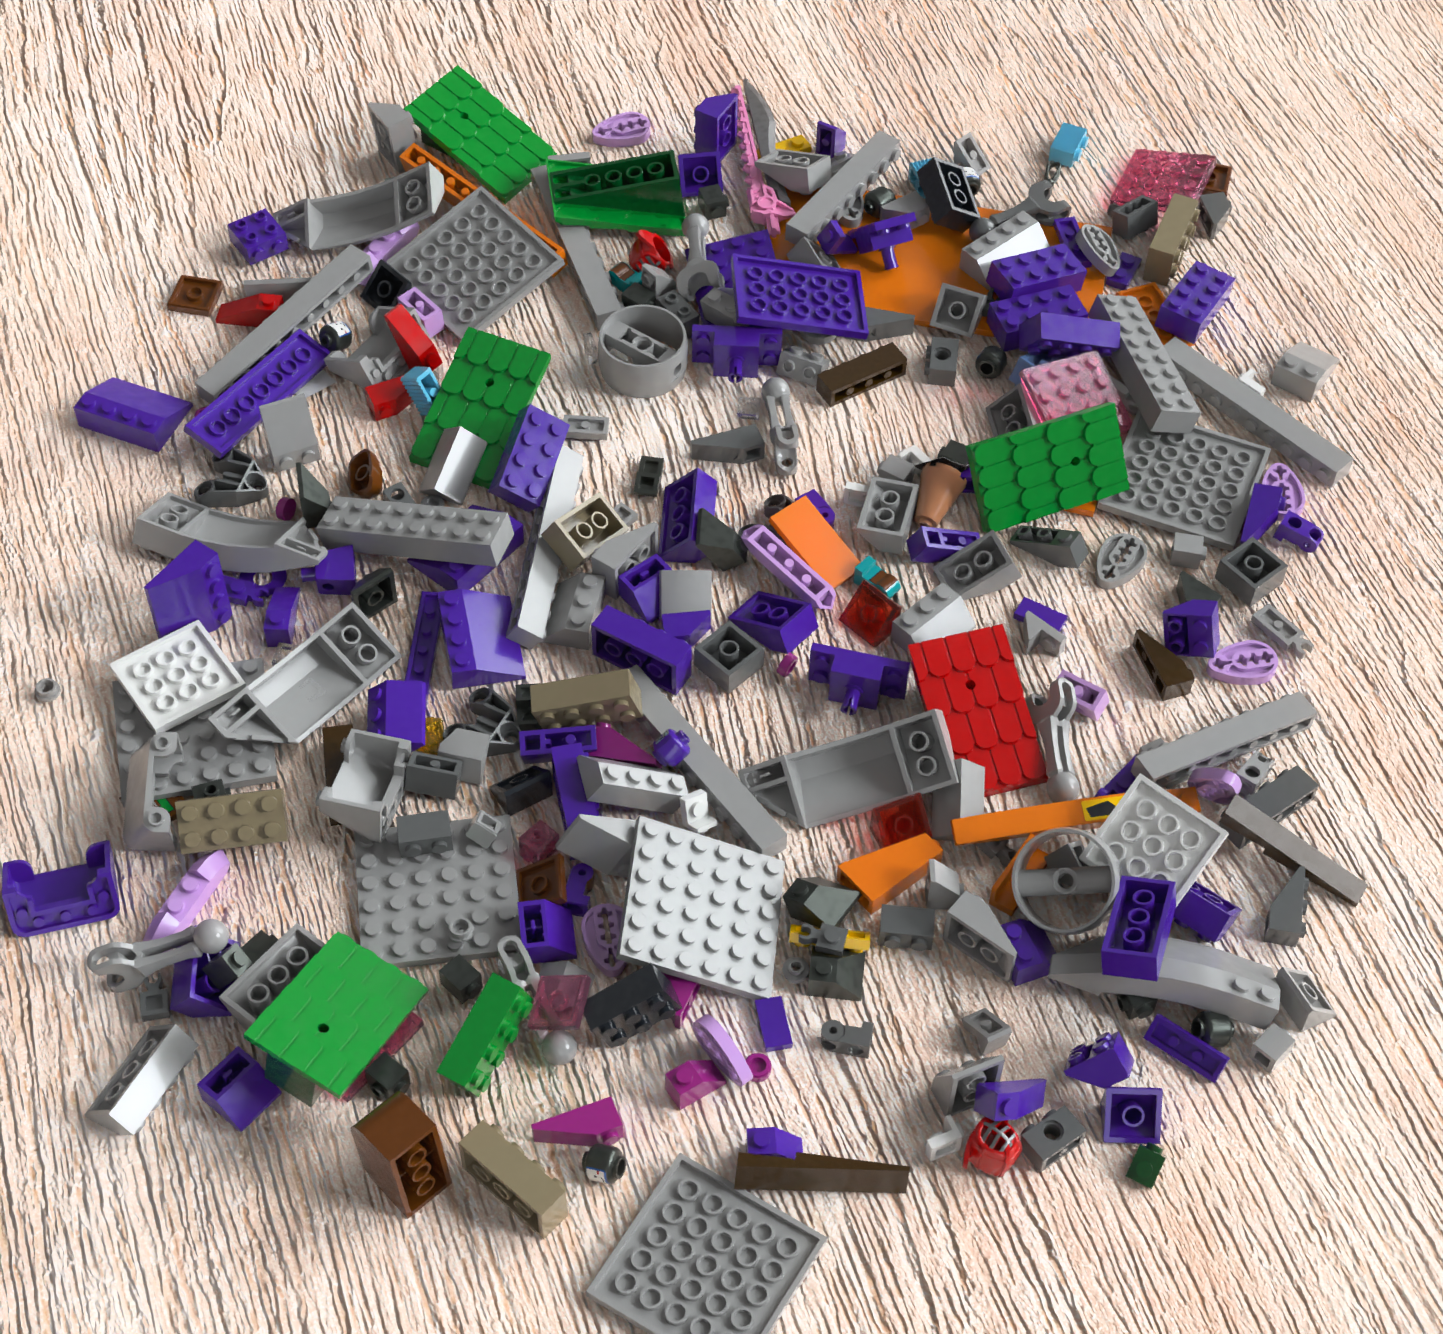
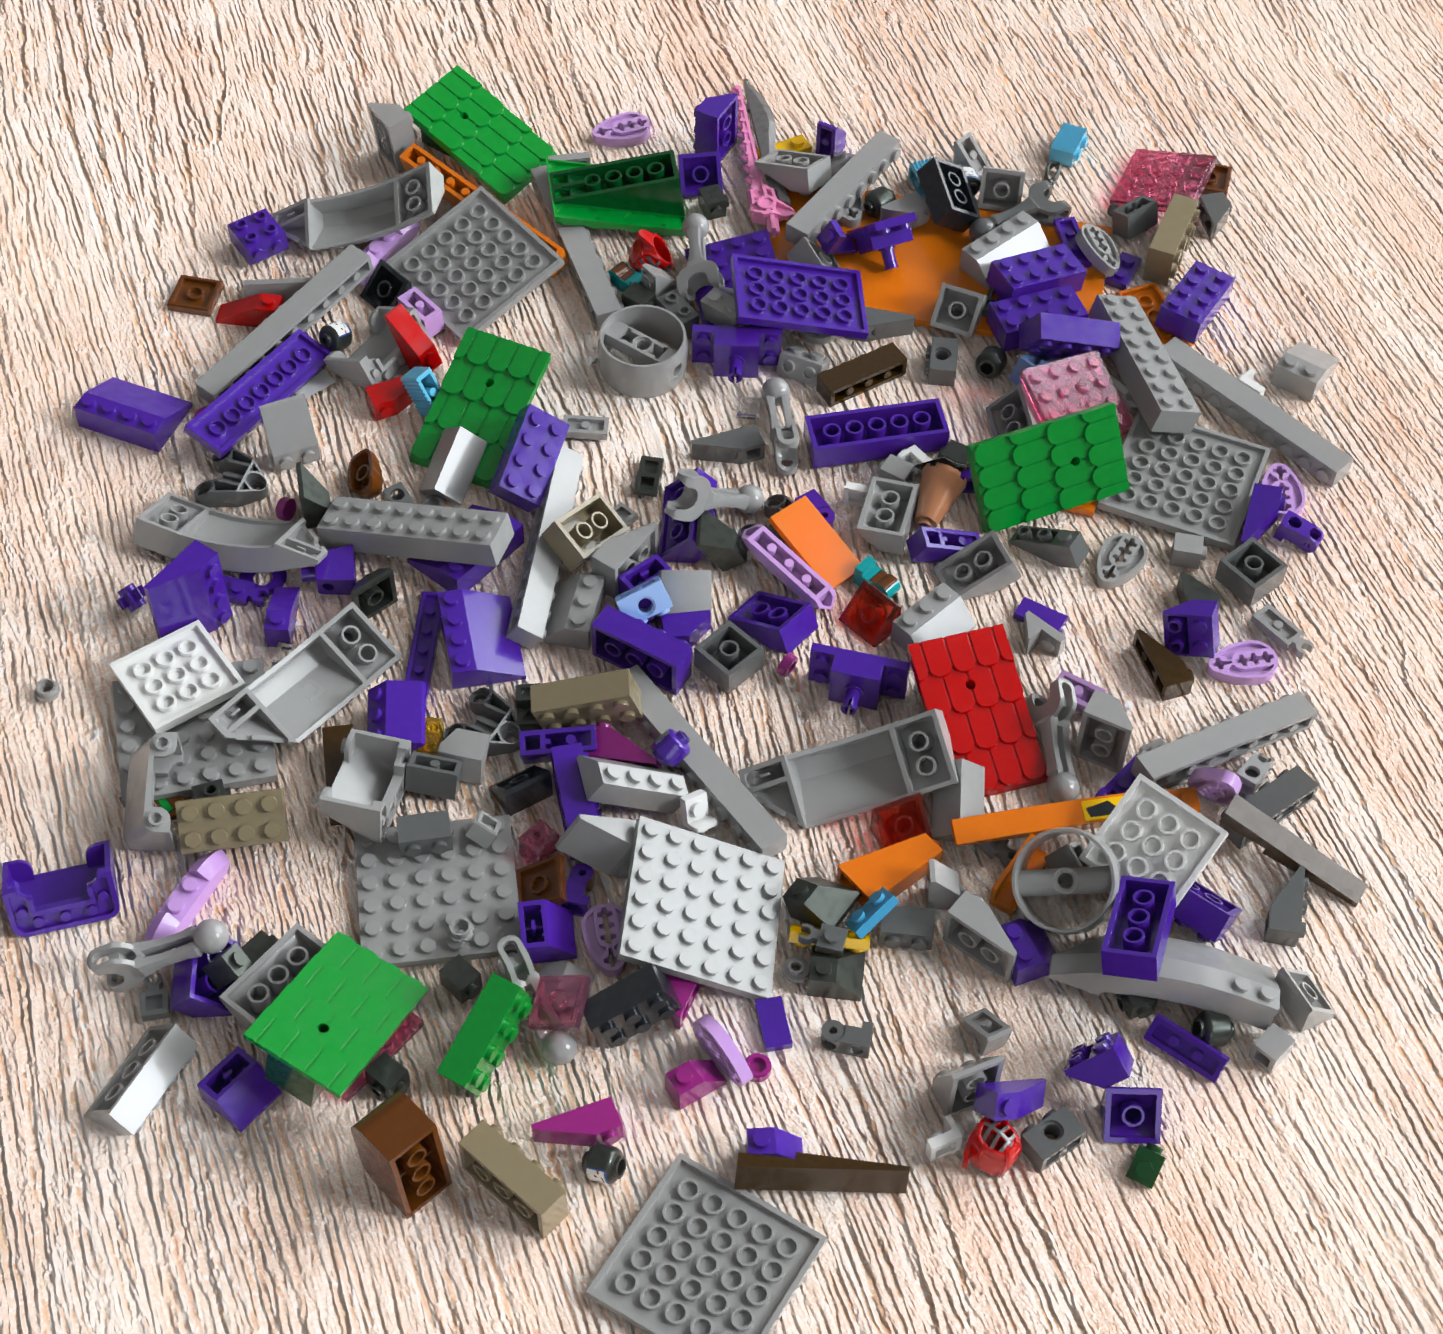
none -> dark purple gear [116,582,147,612]
none -> light blue brick [615,575,673,623]
none -> light grey piece [664,469,764,522]
none -> dark purple brick [803,398,950,469]
none -> dark azure plate [845,887,899,939]
none -> light grey slope [977,166,1026,212]
none -> light grey slope [1073,689,1134,773]

